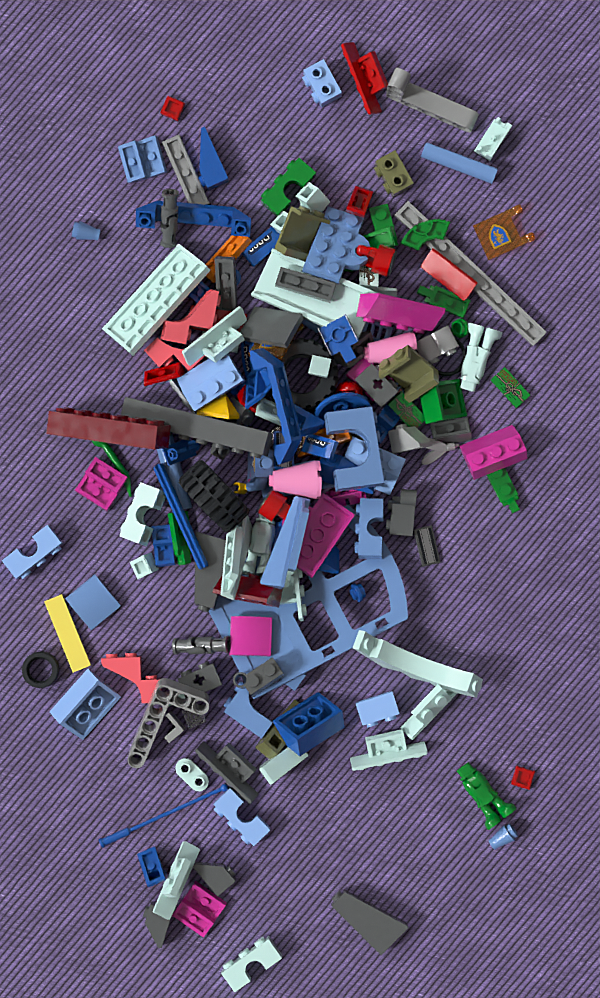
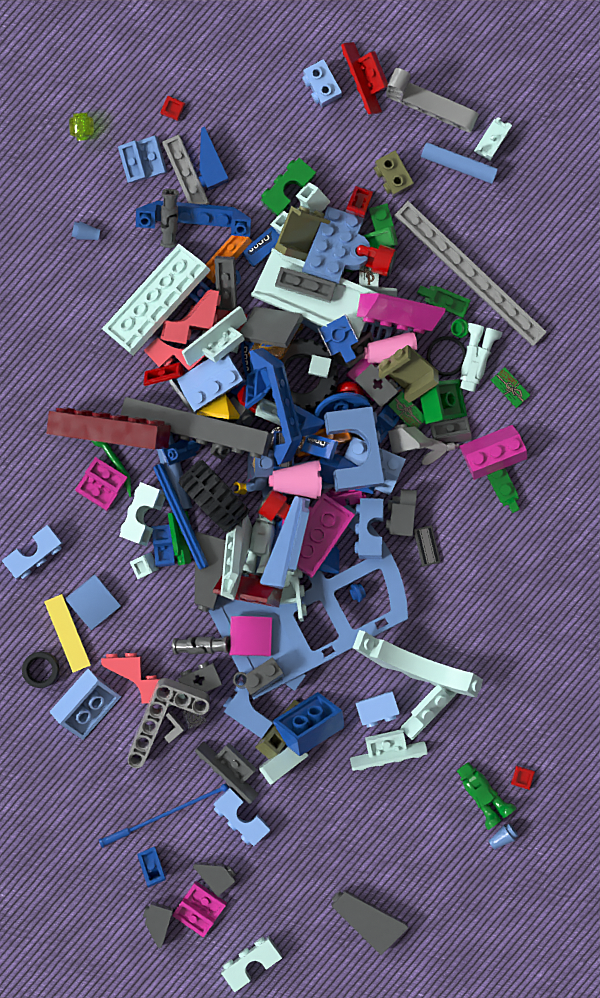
light aqua bracket [153,841,200,920] -> none
light aqua plate [175,758,209,791] -> none
green tile [401,219,450,251] -> none
light grey brick [416,326,459,365] -> none
slope [421,248,478,301] -> none
clear orange flag [473,204,535,261] -> none
none -> clear neon green head [69,113,94,141]

